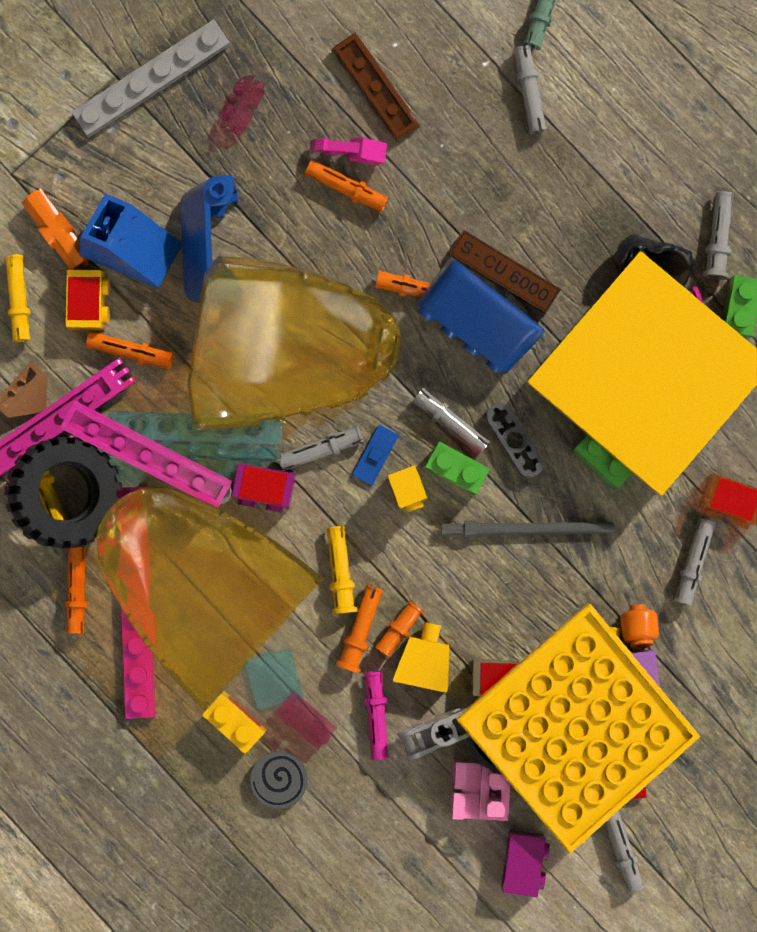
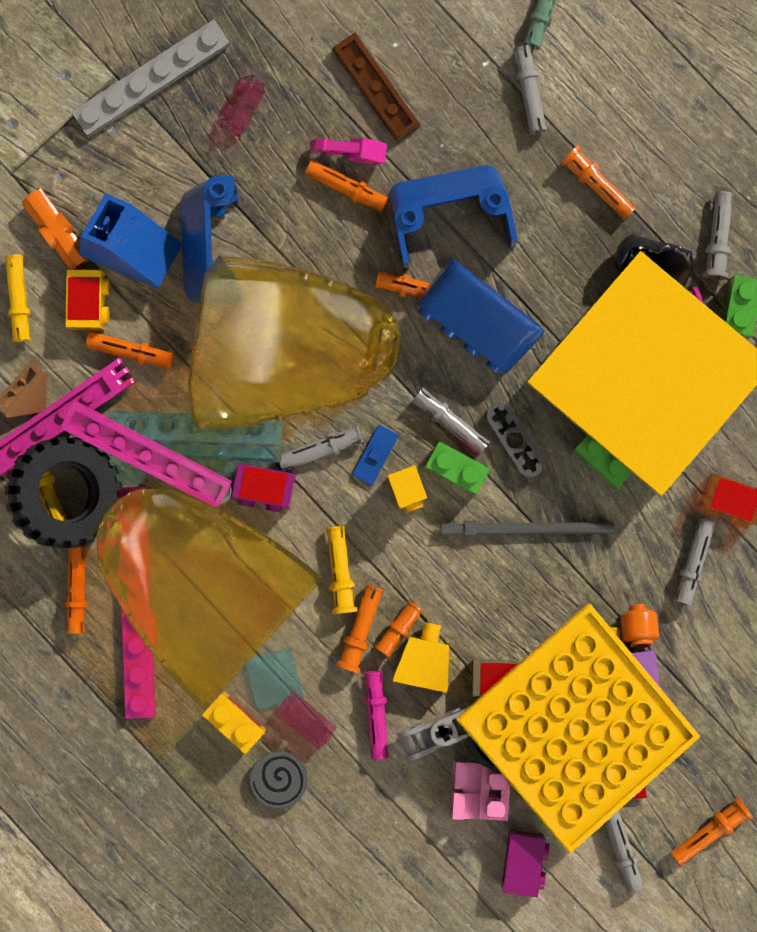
reddish brown tile [449,230,561,315] -> none
none -> blue windscreen [389,165,518,270]
none -> orange pin [560,145,636,221]
none -> orange pin [670,797,754,867]

